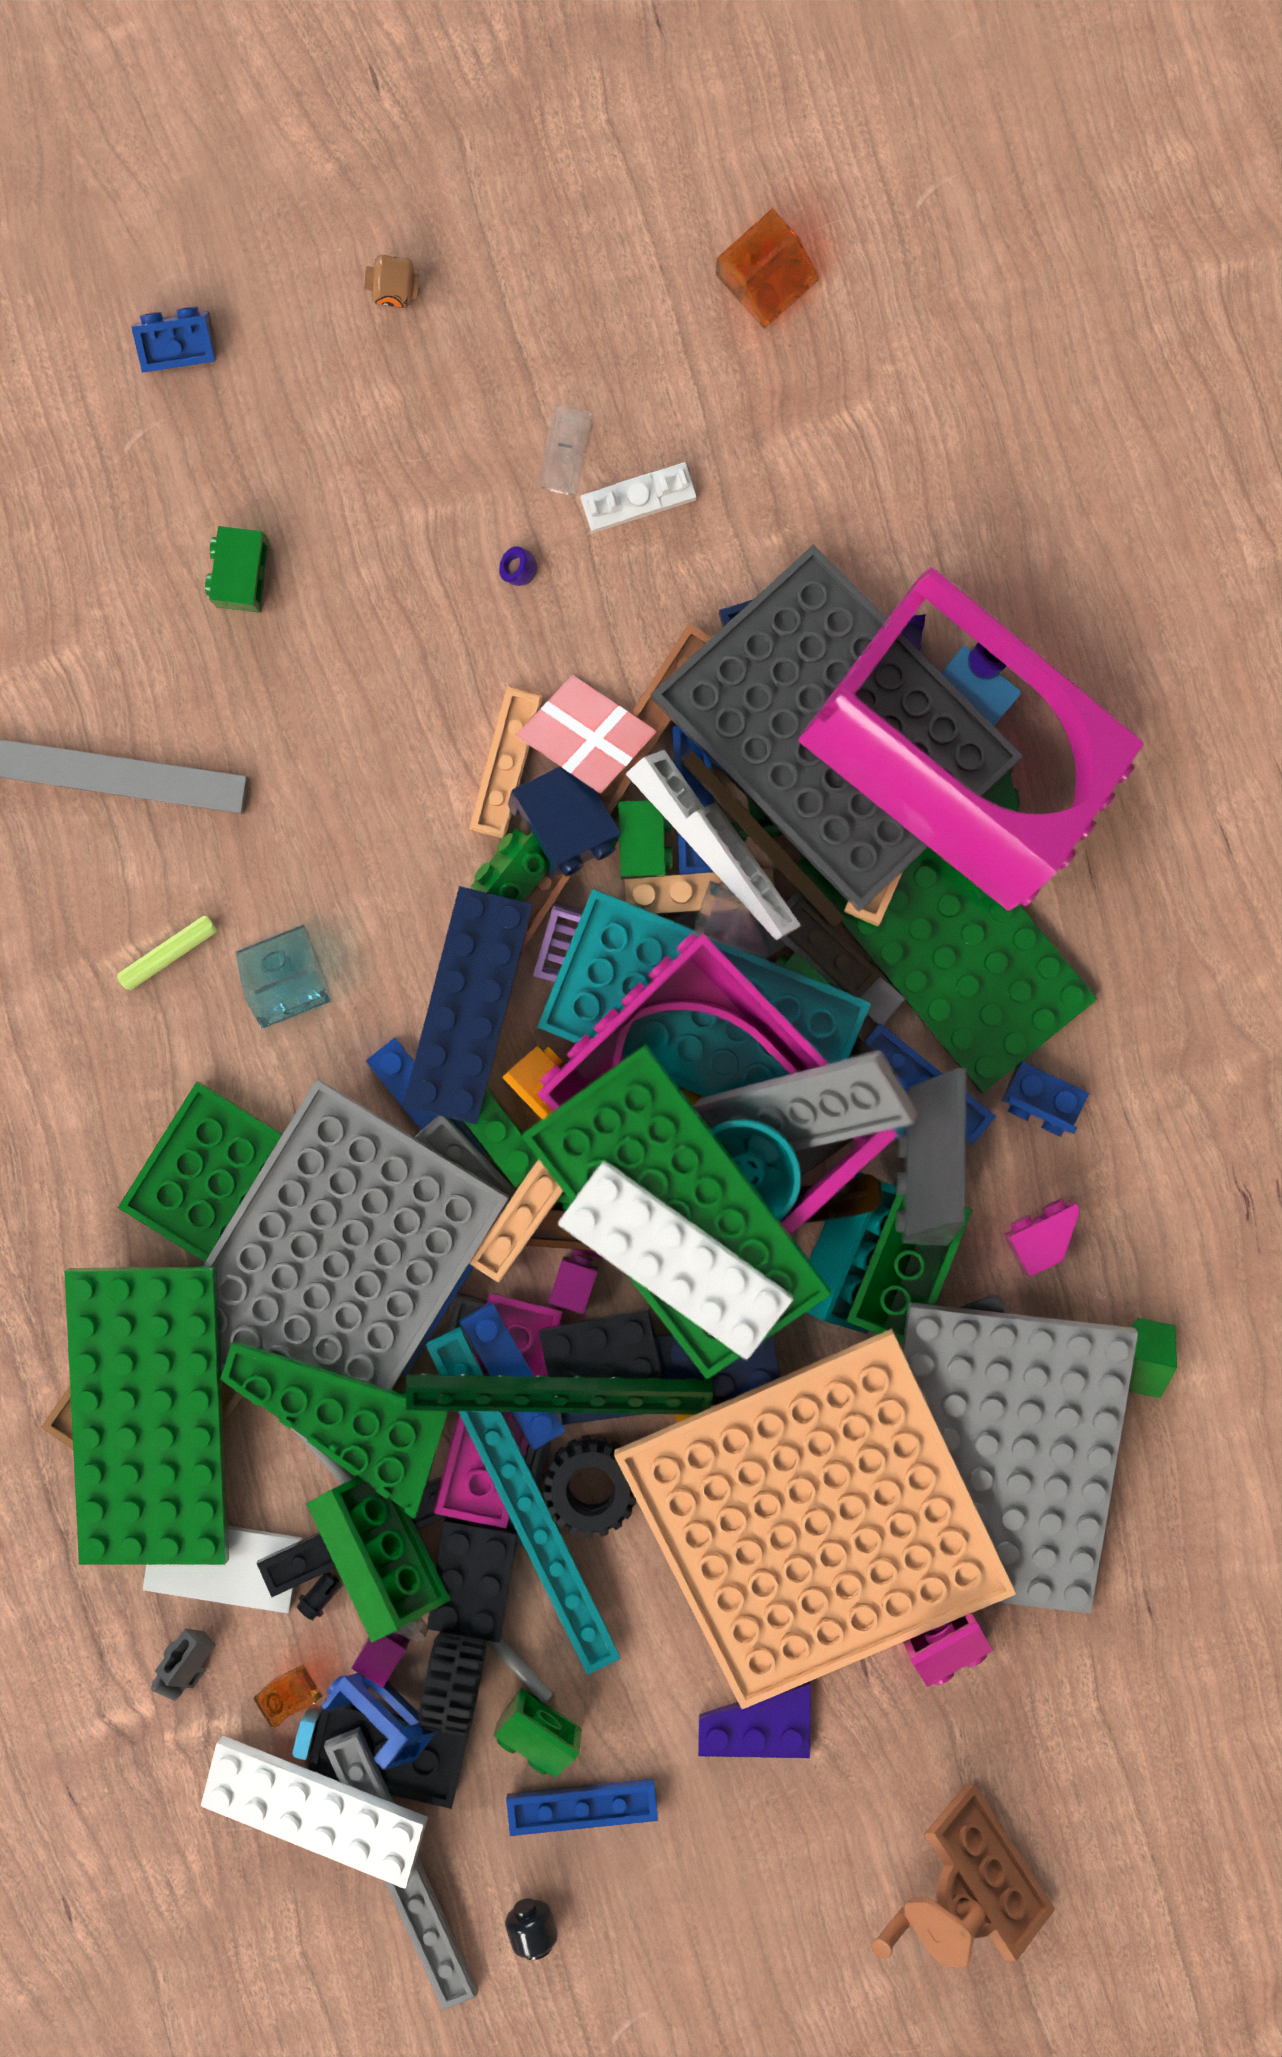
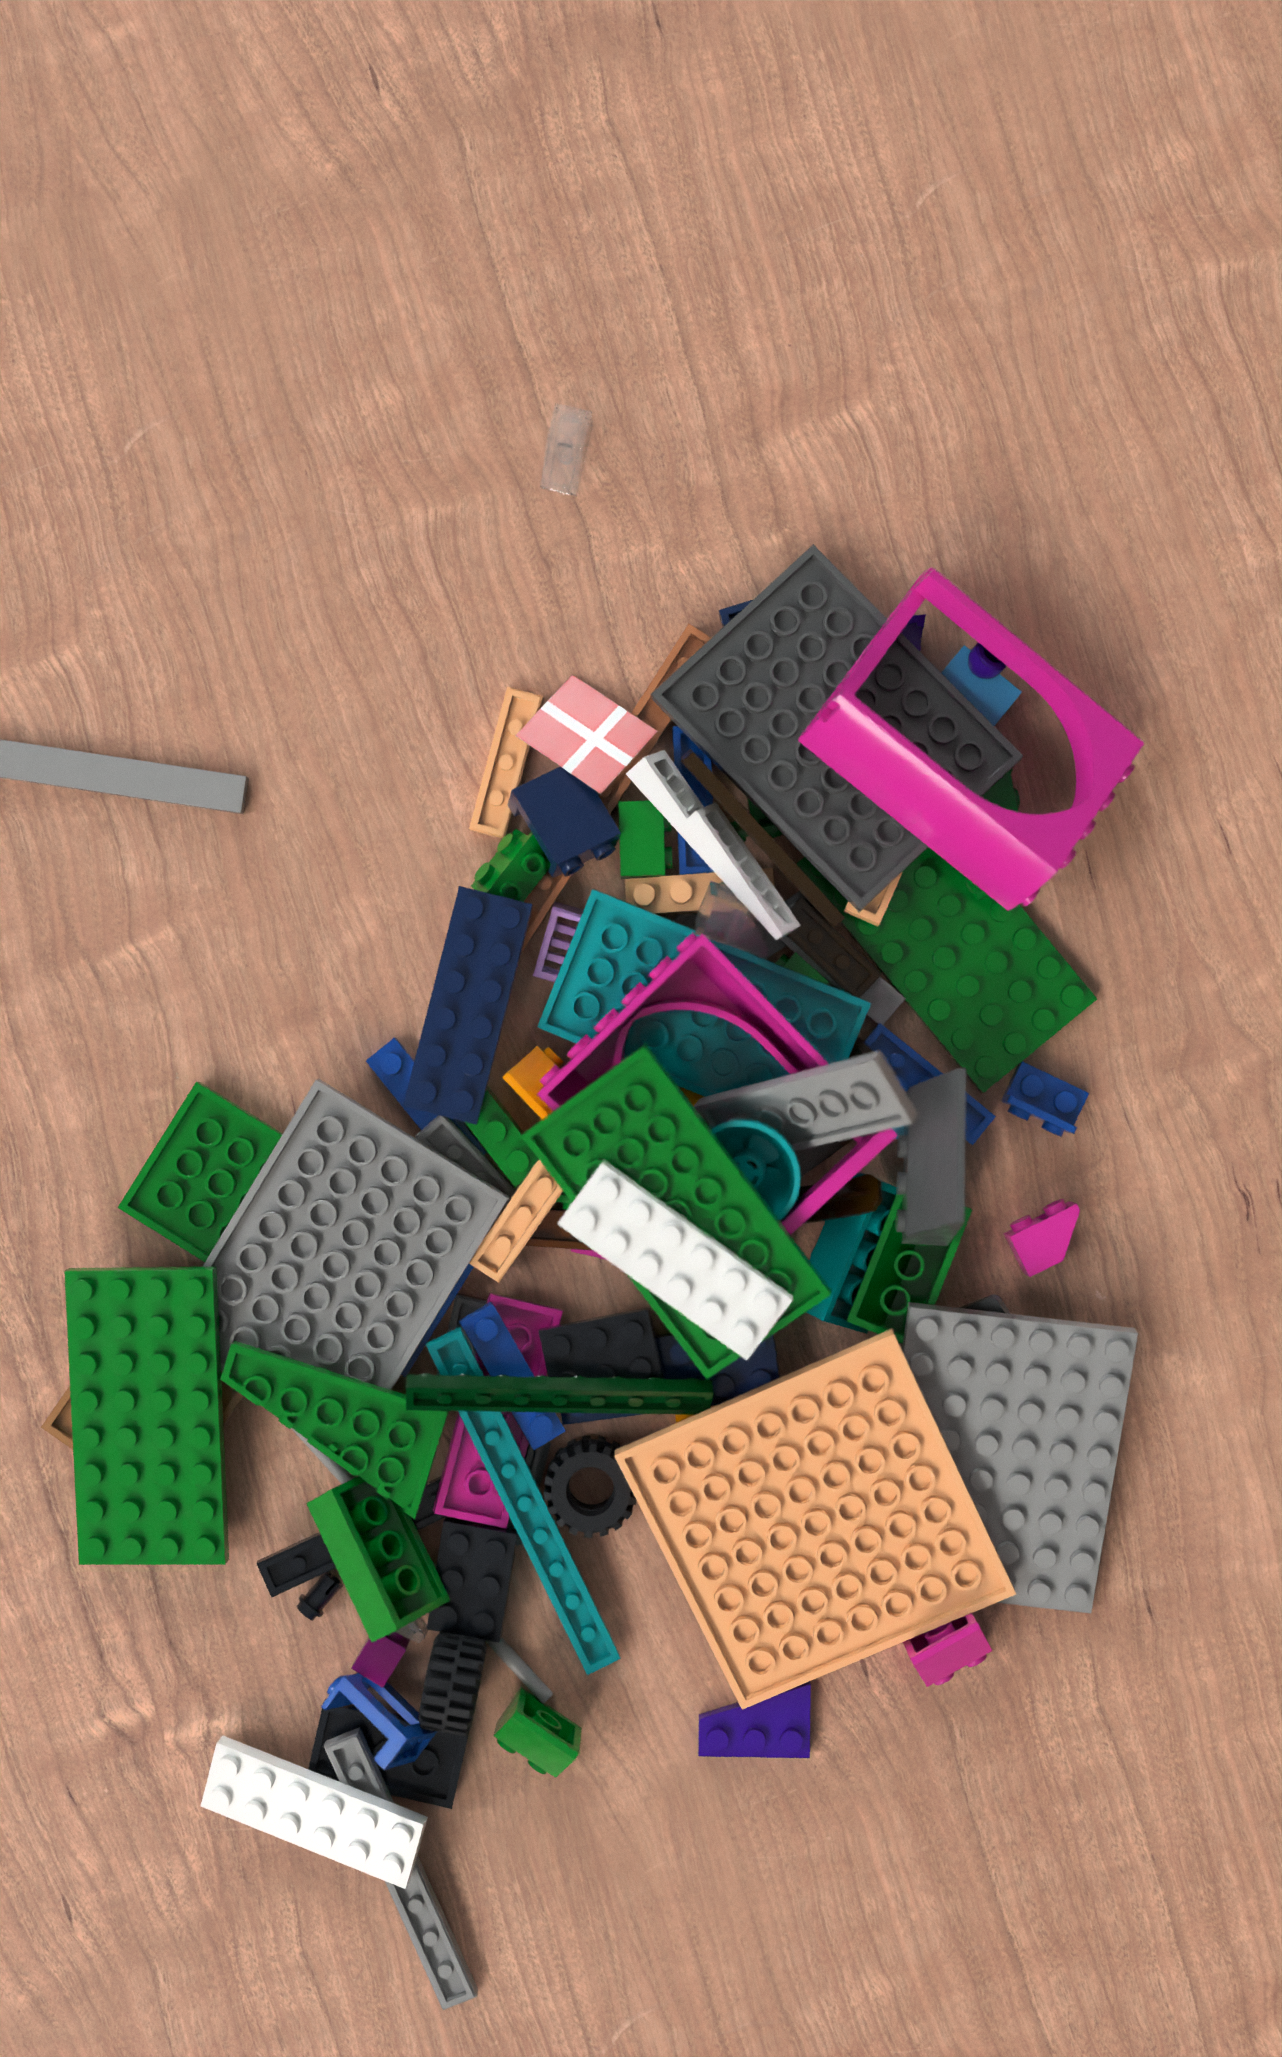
yellowish green axle [117,916,217,990] -> none
blue bracket [131,306,217,373] -> none
white tile [142,1525,302,1614] -> none
dark grey piece [151,1629,216,1701] -> none
green brick [205,526,269,613] -> none
clear light blue slope [235,925,331,1029] -> none
clear orange bracket [254,1665,322,1729] -> none
medium azure tile [292,1709,321,1760] -> none
medium nougat head [364,255,419,308] -> none
dark purple piece [499,546,537,586] -> none
black head [505,1898,558,1961] -> none
blue plate [506,1779,658,1836] -> none
magenta brick [548,1253,598,1314] -> none
white plate [580,462,697,534] -> none
clear orange slope [715,208,820,329] -> none
nougat plate [871,1784,1055,1967] -> none
green slope [1128,1317,1177,1398] -> none

